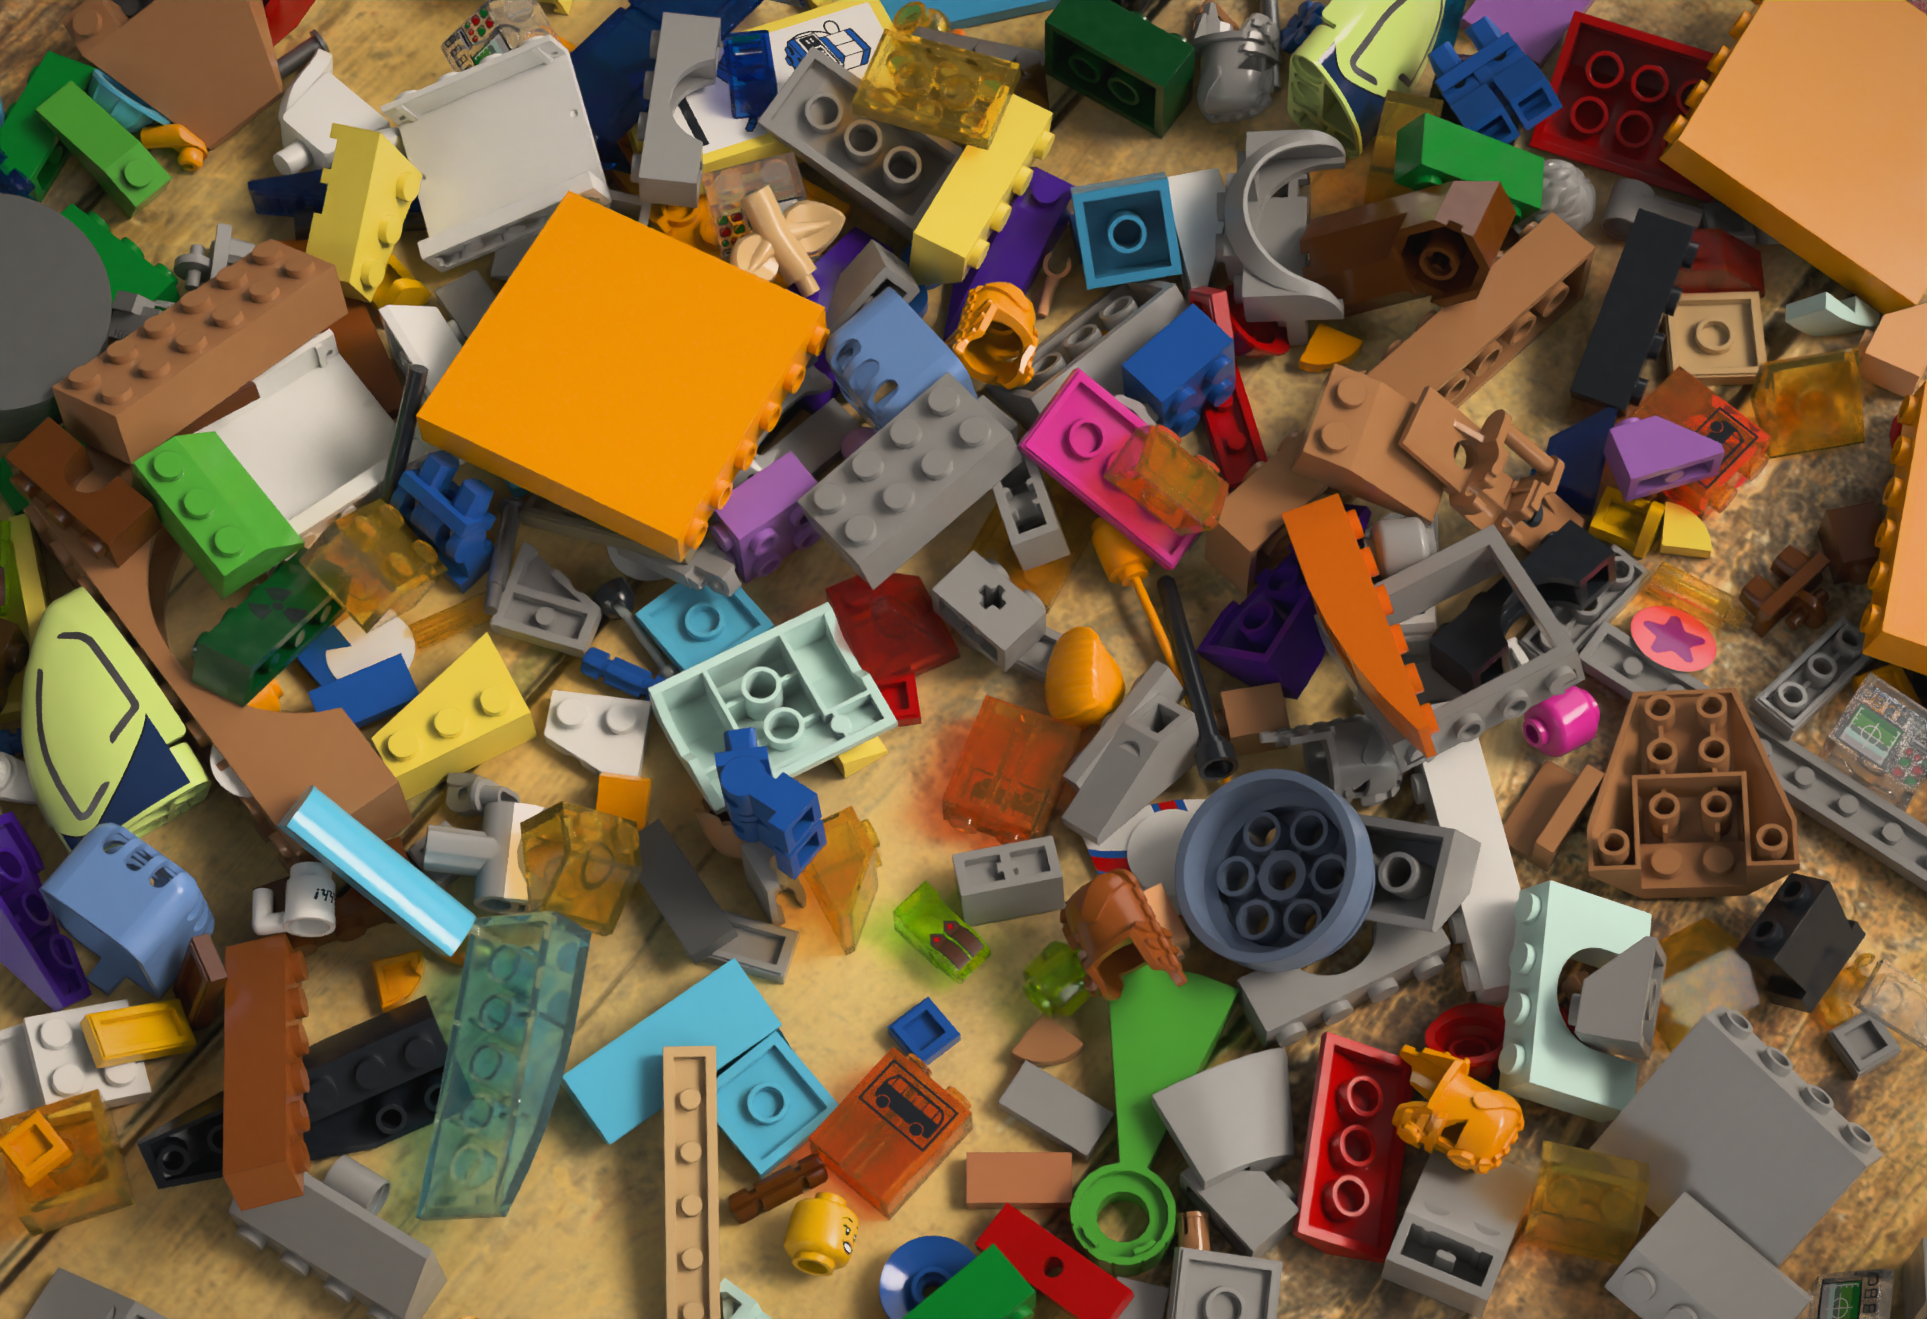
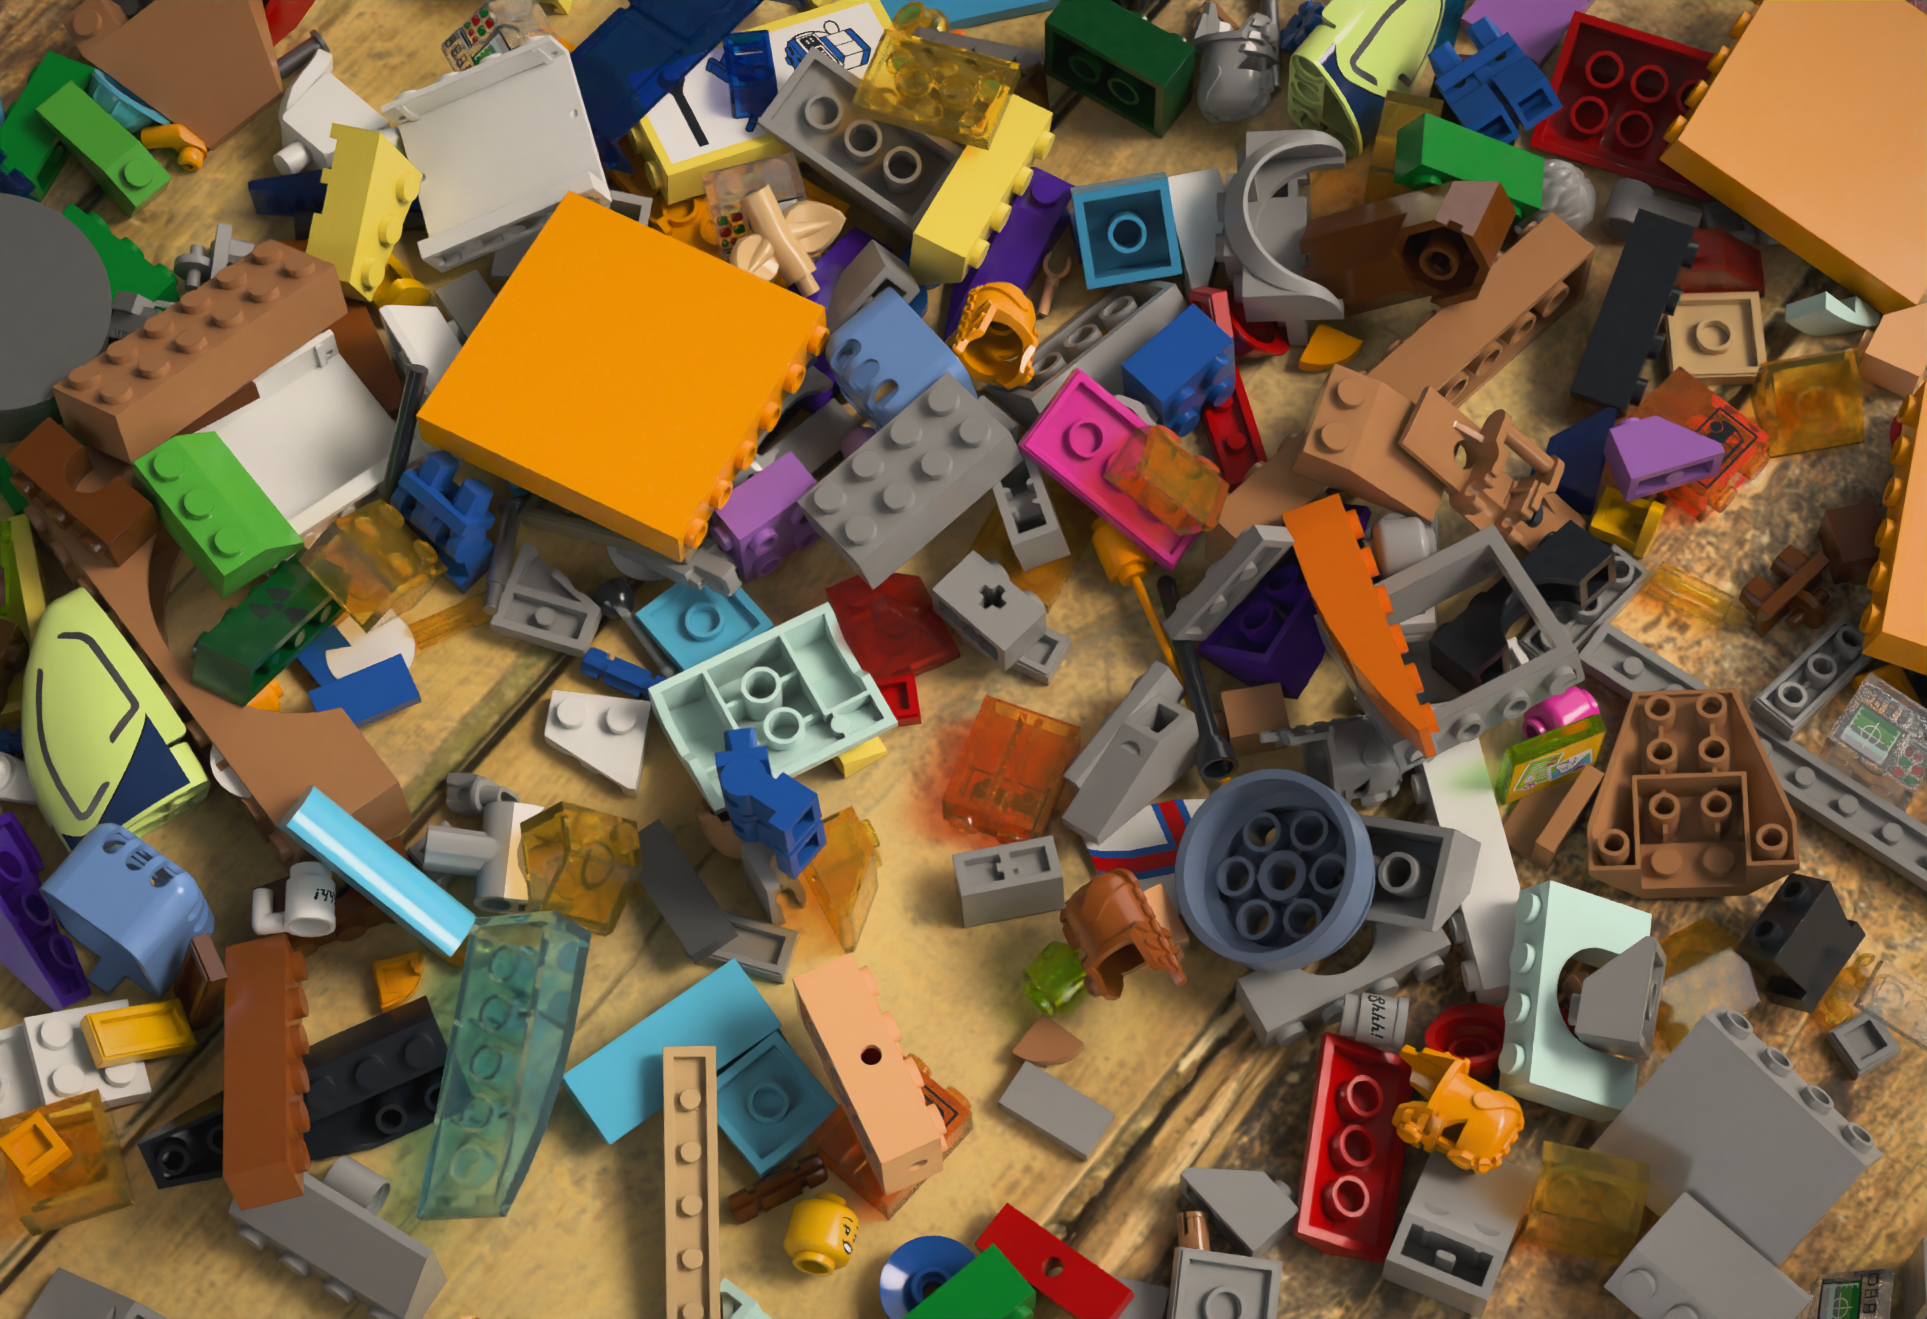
light yellow wedge [371,632,537,800] -> none
light orange tile [594,772,653,831] -> none
light grey arch [631,12,721,208] -> none
blue tile [887,997,961,1071] -> none
clear neon green leg [893,880,991,984] -> none
nougat tile [966,1152,1072,1209] -> none
light orange hair [1044,626,1126,732] -> none
bright green piece [1070,964,1239,1277] -> none
white sticker [1127,809,1194,896] -> none
light grey slope [1151,1047,1295,1190] -> none
coral sticker [1631,606,1717,672] -> none
light yellow tile [1660,501,1712,559] -> none
none -> light nougat brick [792,953,948,1197]
none -> light grey plate [1163,524,1295,641]
none -> light grey piece [1339,992,1409,1050]
none -> tile [1495,714,1607,805]

